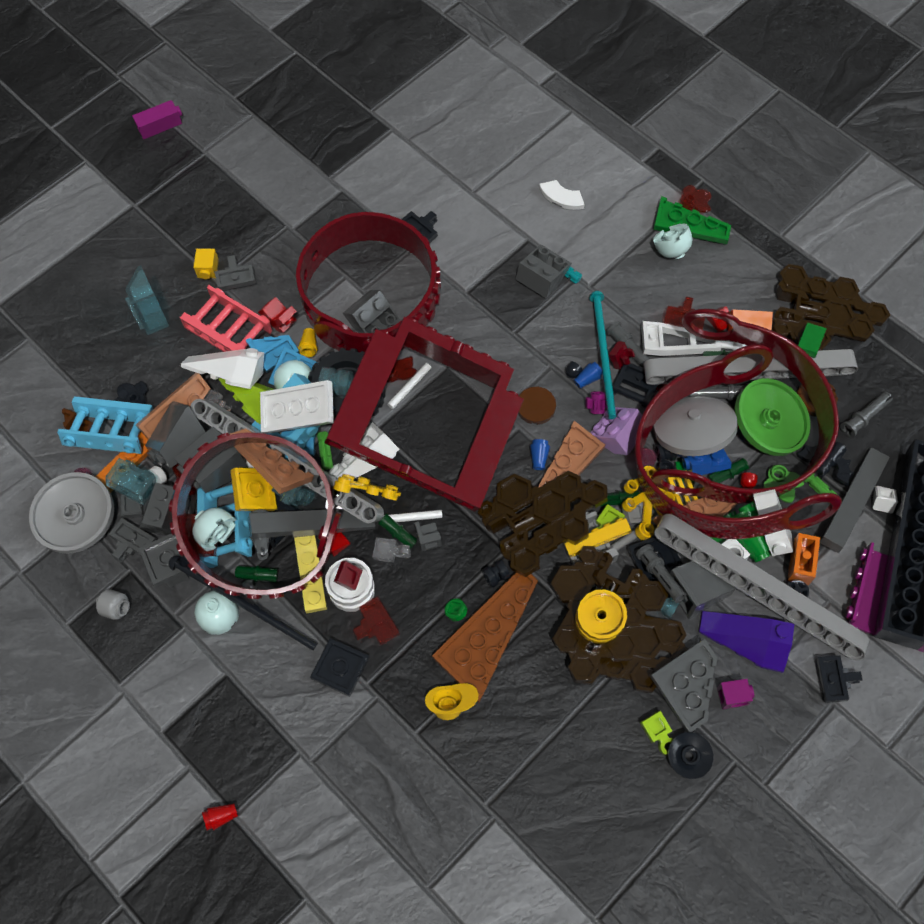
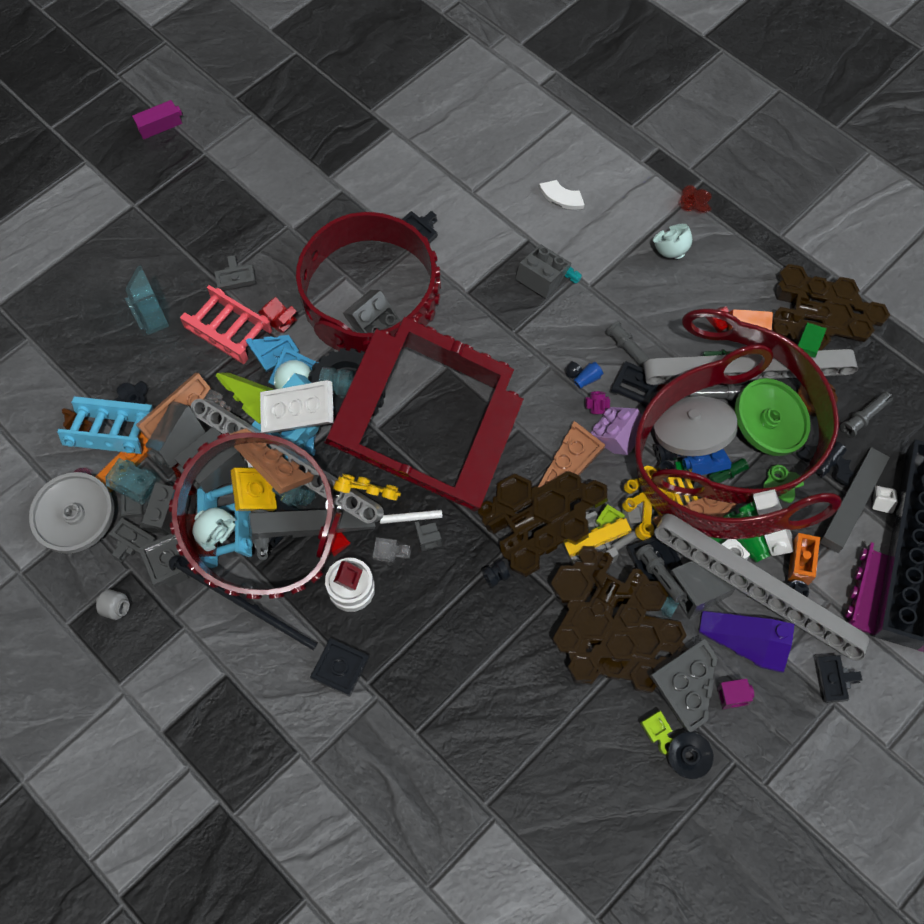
white tile [147,466,167,484] -> none
white wedge [181,348,264,389] -> none
yellow brick [193,249,219,279] -> none
light aqua cylinder [194,590,239,635] -> none
red cone [202,803,238,831] -> none
dark green axle [235,565,278,582] -> none
light yellow plate [294,535,327,614] -> none
yellow cone [298,328,318,358] -> none
bright green axle [317,431,333,470] -> none
white wedge [319,422,399,485] -> none
clear red hinge [353,597,399,646] -> none
dark green axle [378,514,417,549] -> none
clear red plate [387,356,417,383] -> none
white bar [388,363,431,409] -> none
yellow piece [425,683,479,721] -> none
dark orange wing [432,573,538,703] -> none
green tile [445,599,467,621] -> none
reddish brown tile [518,386,556,425] -> none
blue cone [530,439,550,470] -> none
yellow wheel [575,590,627,643] -> none
teal bar [590,291,617,419] -> none
dark green axle [600,490,640,507] -> none
dark red tile [609,341,635,369] -> none
clear pink tile [635,448,656,467] -> none
white plate [641,321,747,356] -> none
green wing [654,196,731,244] -> none
clear red hinge [664,297,705,330] -> none
red hinge [740,473,758,489] -> none
bright green axle [804,473,838,495] -> none

